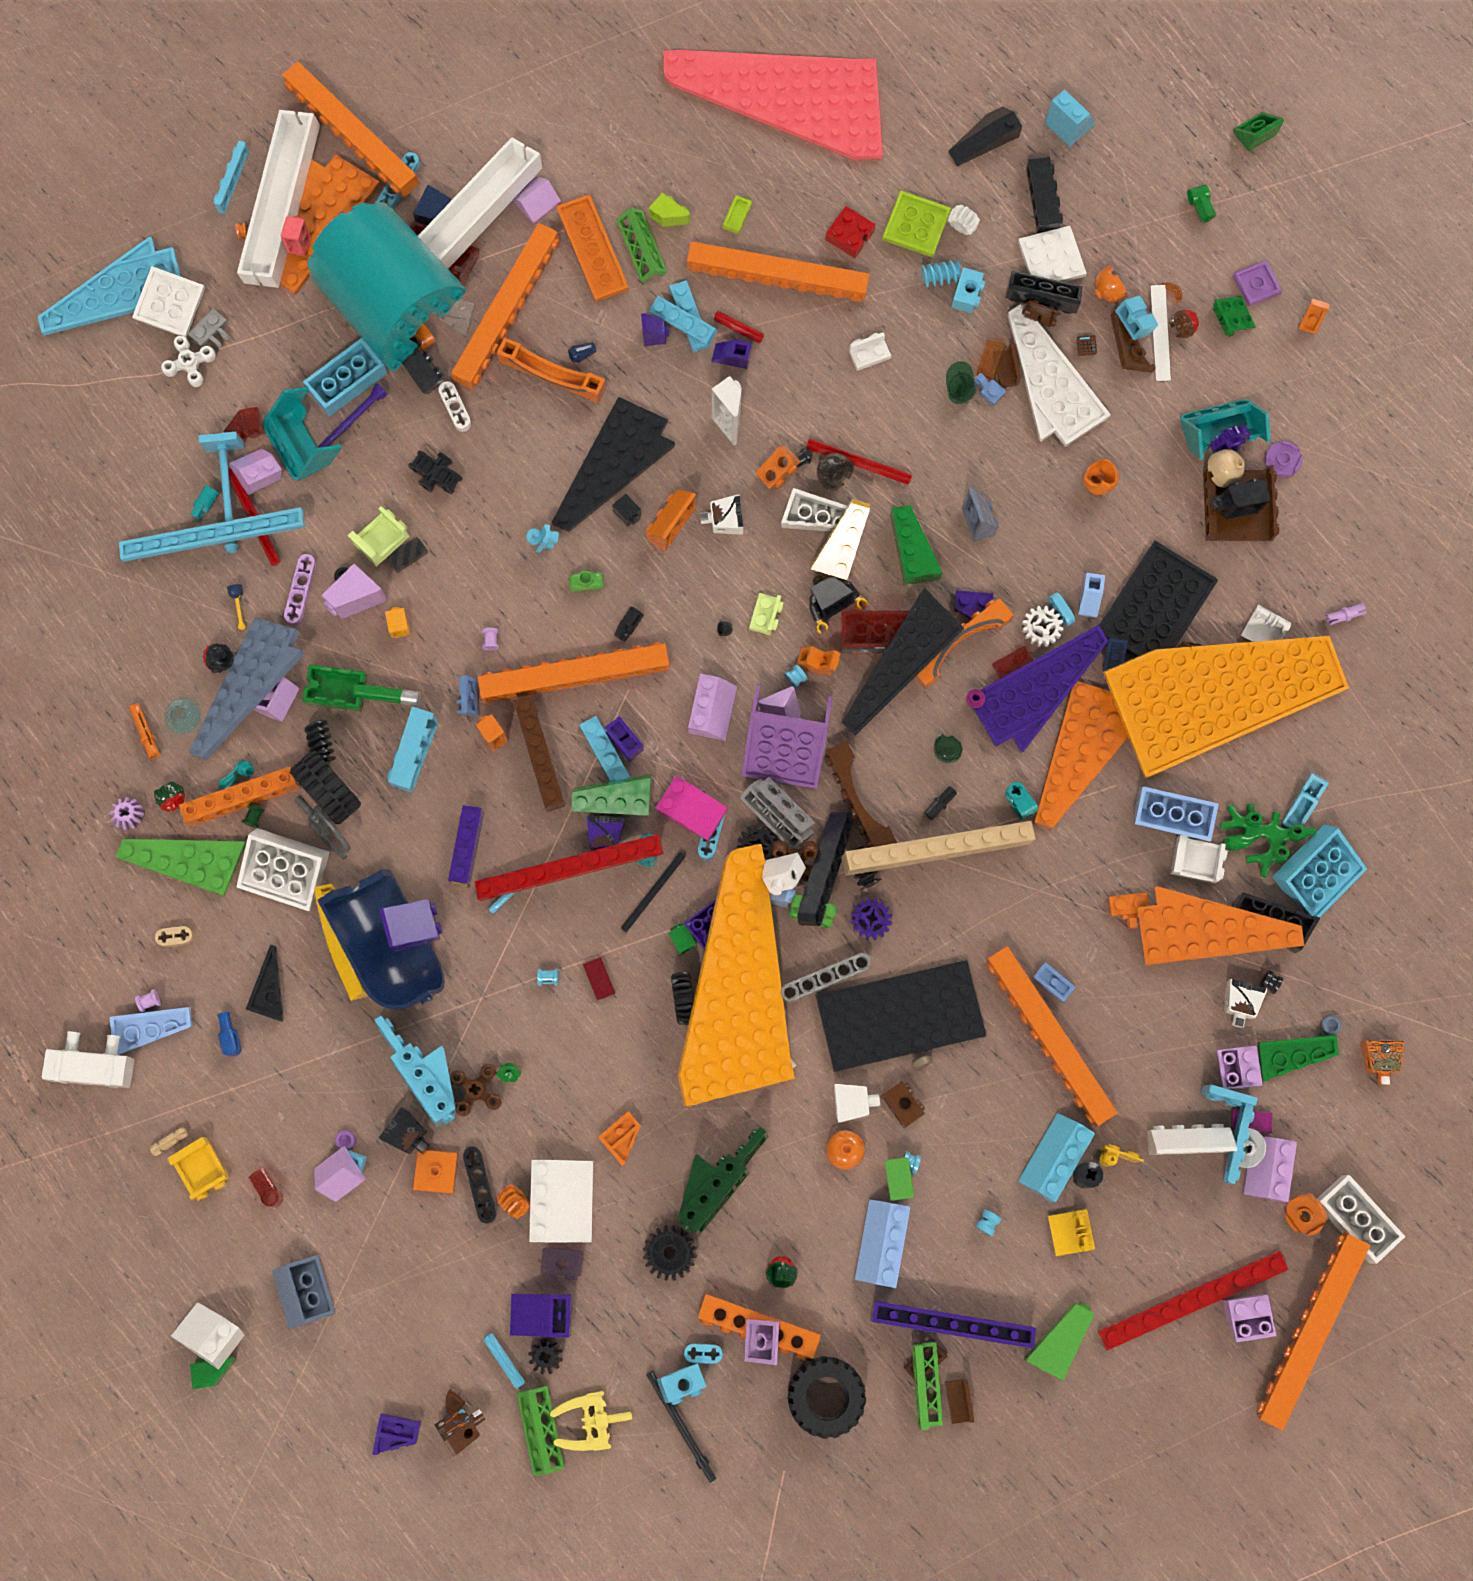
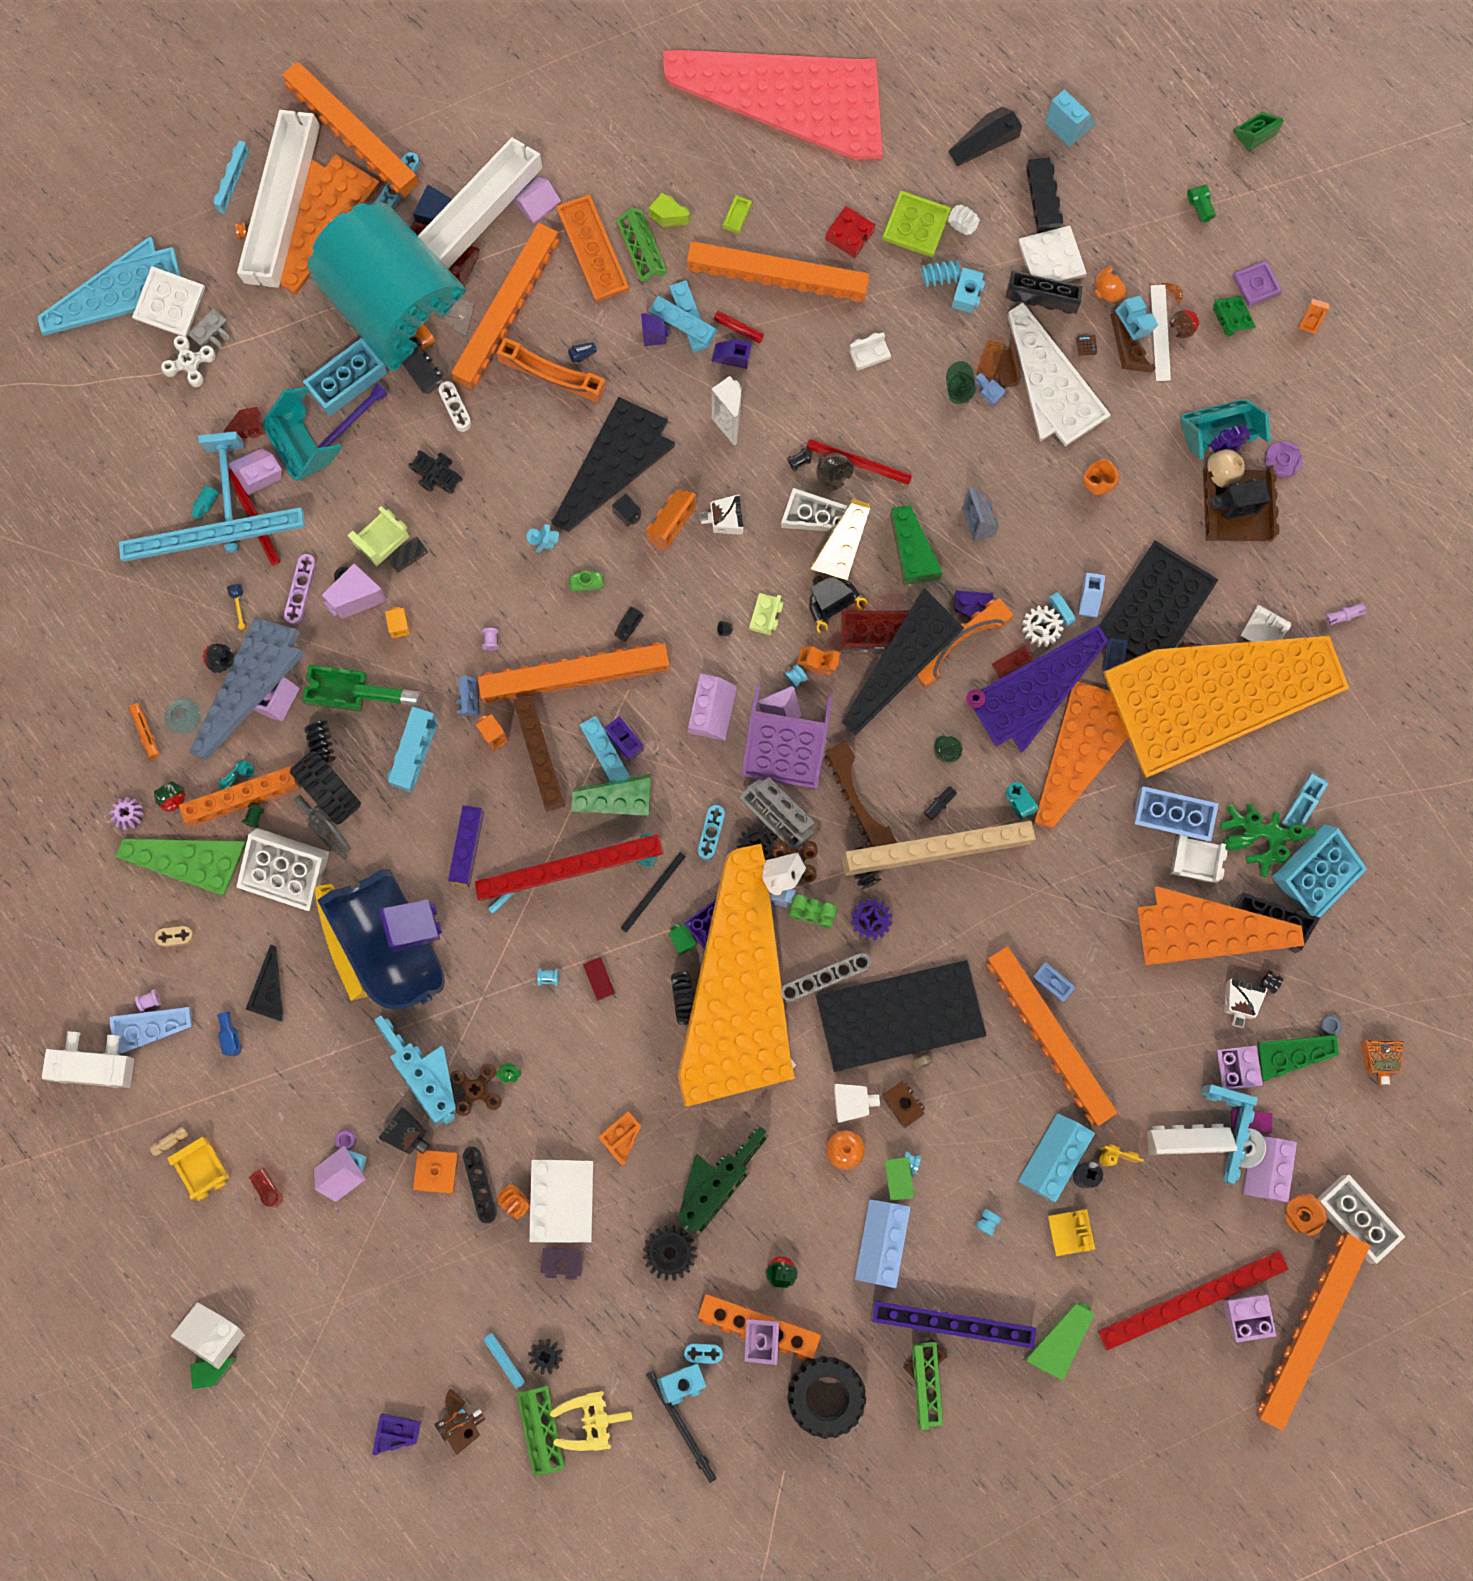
sand blue slope [272,1255,335,1330] -> none
coral brick [280,216,311,257] -> none
dark purple slope [510,1294,572,1337] -> none
torso [587,815,625,850] -> none
dark pink slope [656,776,728,841] -> none
orange brick [755,446,801,489] -> none
black beam [797,812,853,926] -> none
reddish brown panel [945,1379,974,1424] -> none
reddish brown hinge [1021,300,1061,327] -> none
orange hinge [1108,893,1149,929] -> none

